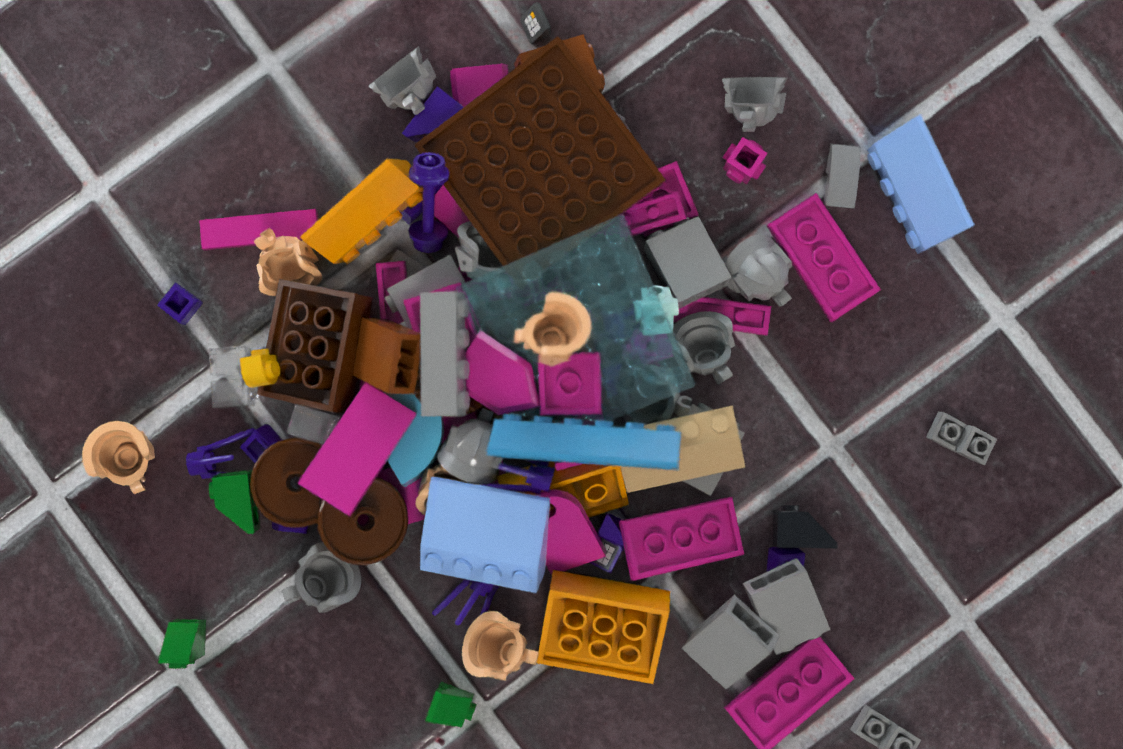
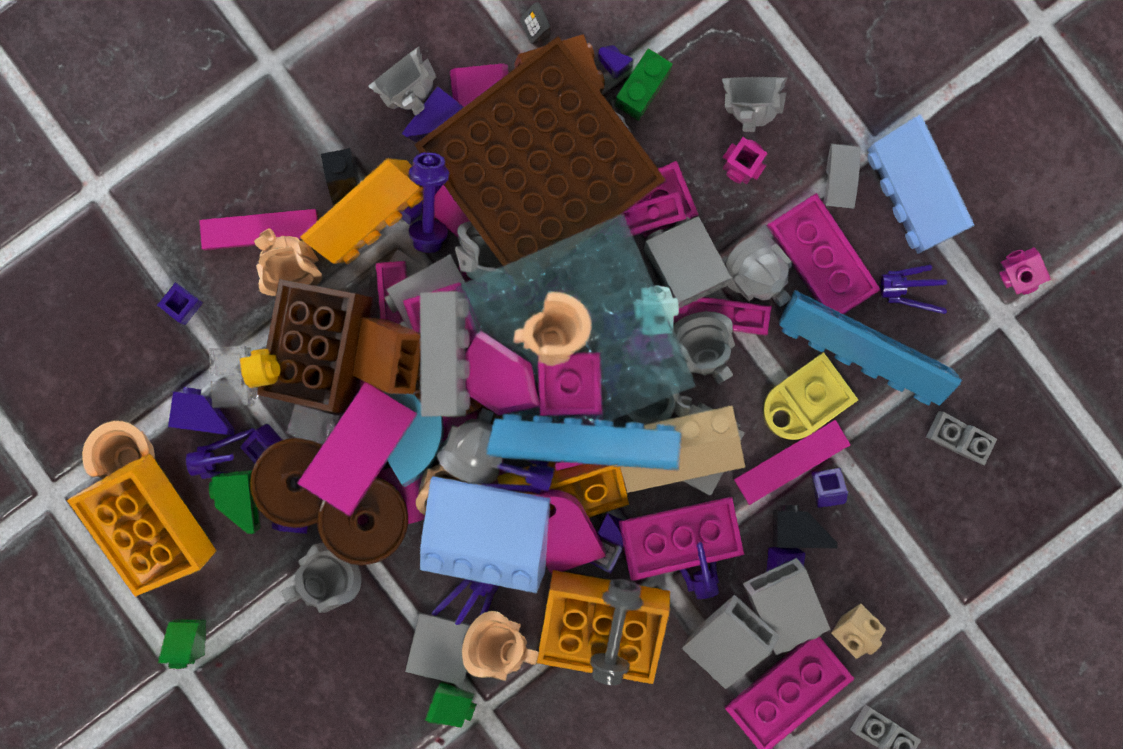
none -> light orange slope [67,453,217,597]
none -> dark purple slope [168,387,235,435]
none -> black slope [321,148,360,207]
none -> light grey tile [405,612,471,686]
none -> dark grey piece [590,579,643,685]
none -> dark purple slope [598,45,634,80]
none -> green brick [615,48,673,121]
none -> dark purple plant [680,542,719,599]
none -> dark pink tile [733,420,850,505]
none -> light yellow tile [762,352,858,440]
none -> dark azure slope [779,290,962,406]
none -> dark purple slope [811,468,848,508]
none -> tan brick [831,604,886,659]
none -> dark purple plant [880,265,947,314]
none -> dark pink brick [999,247,1051,295]

